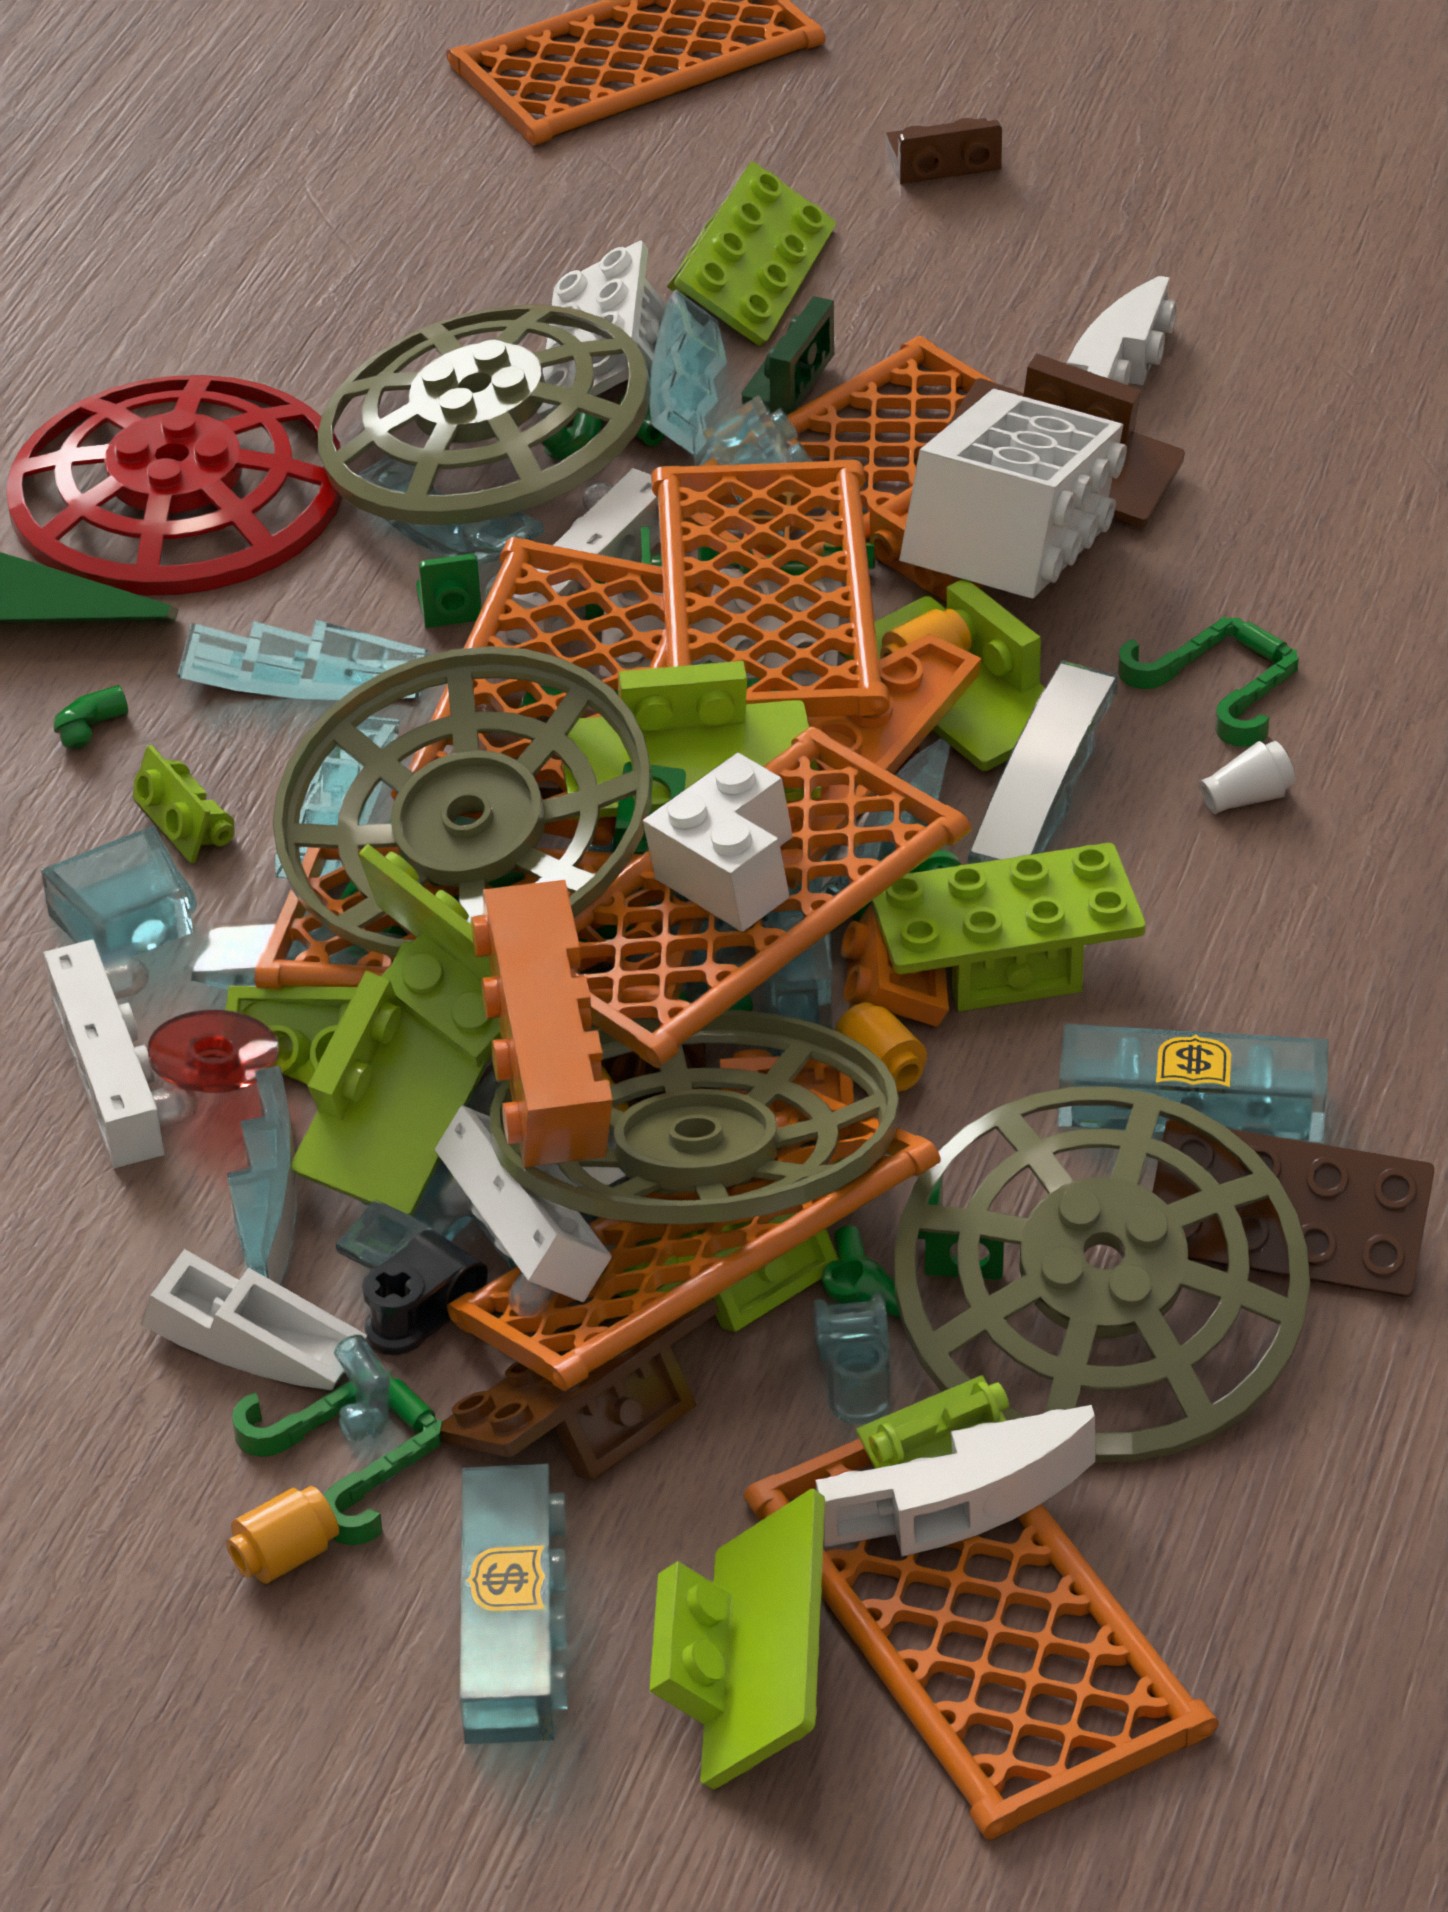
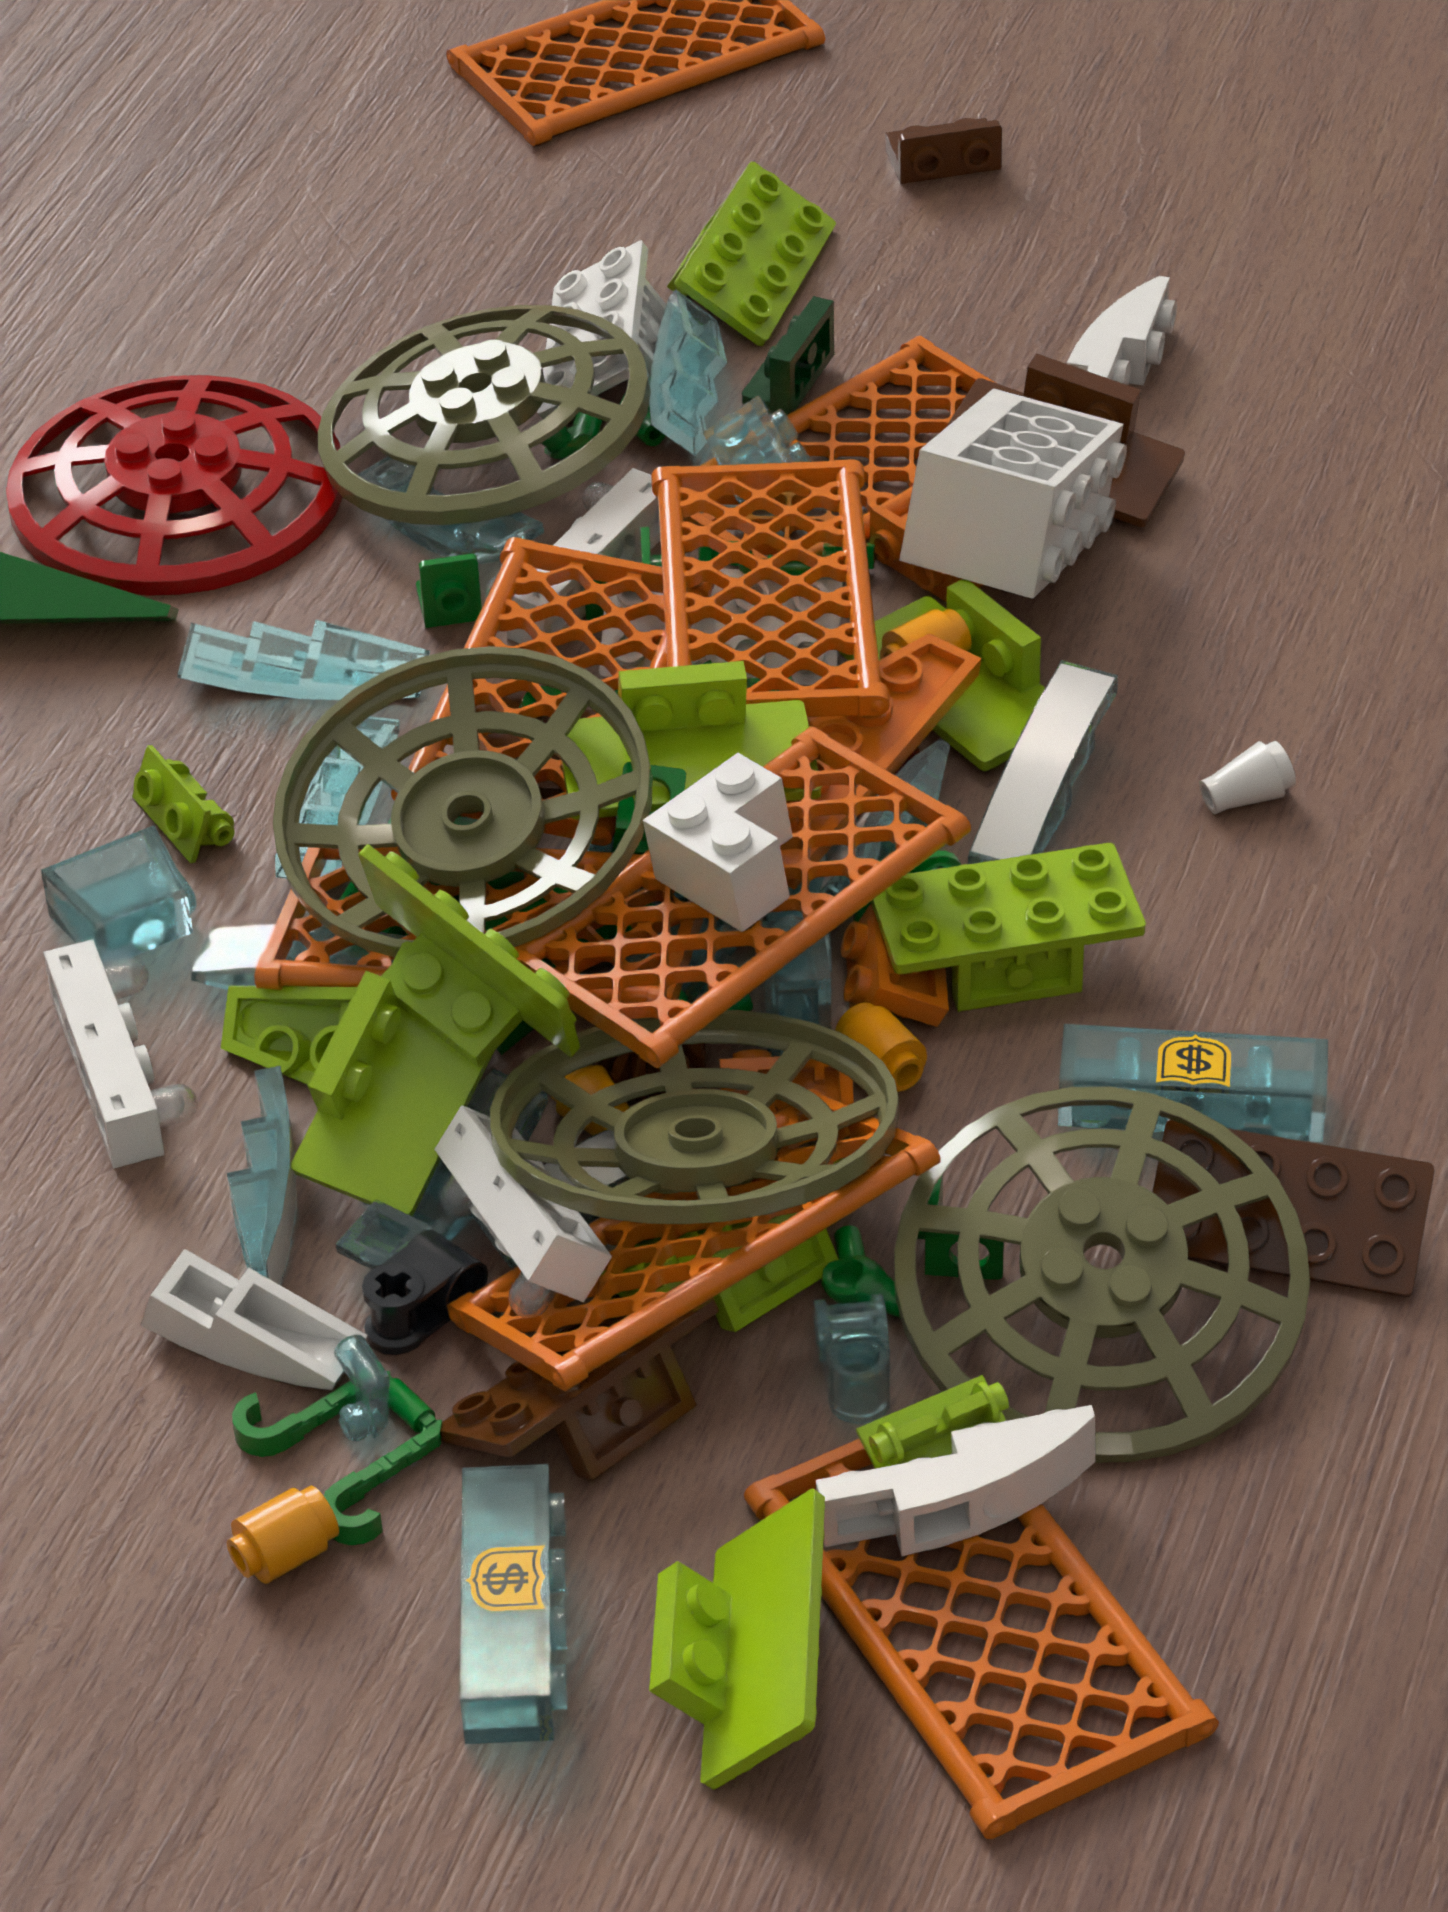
green arm [53,685,129,749] -> none
clear red dish [148,1010,279,1093] -> none
orange wedge [471,880,613,1168] -> none
green piece [1118,616,1299,747] -> none

